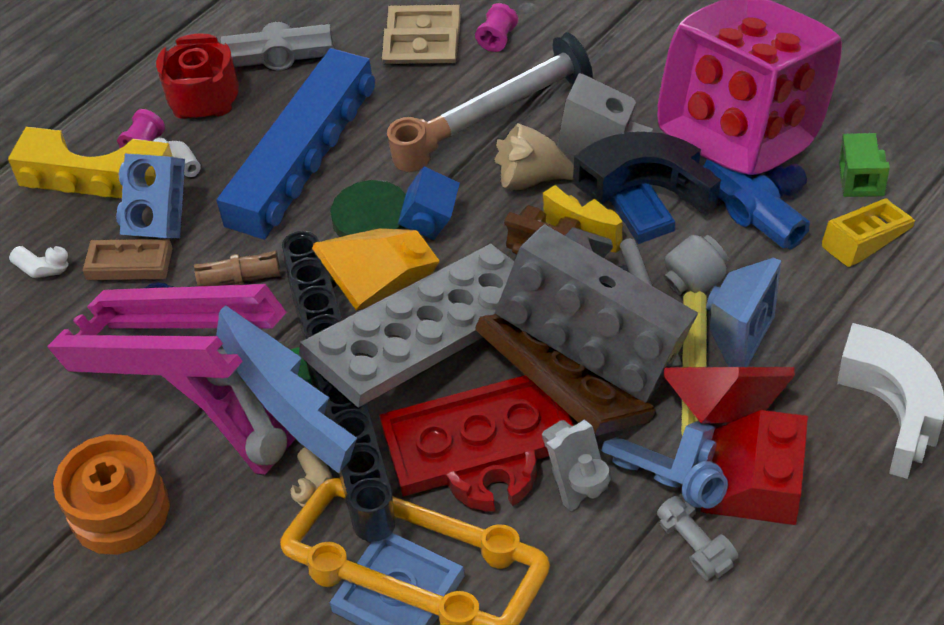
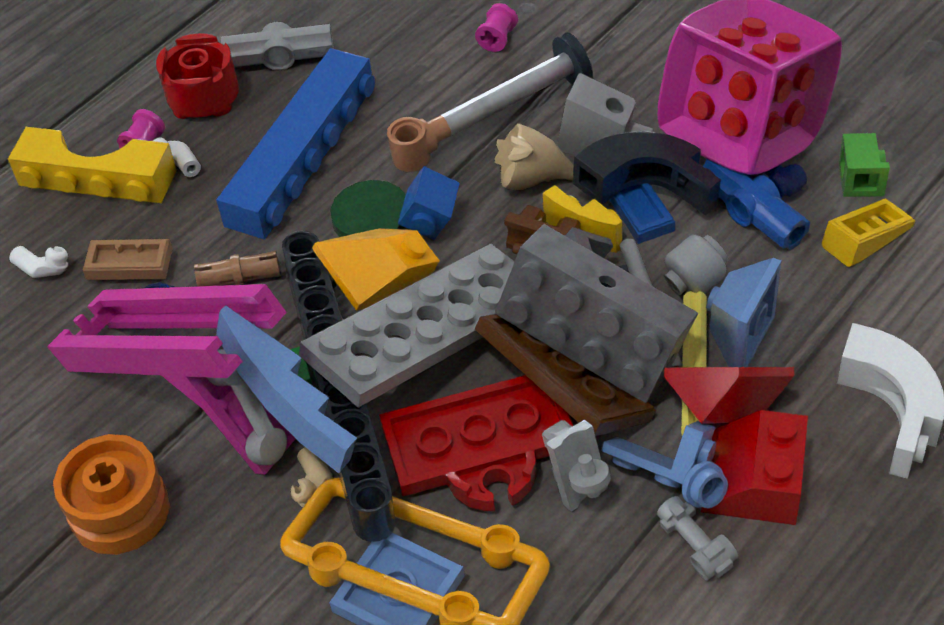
medium blue brick [116,153,185,238] -> none
tan slope [382,5,461,64] -> none

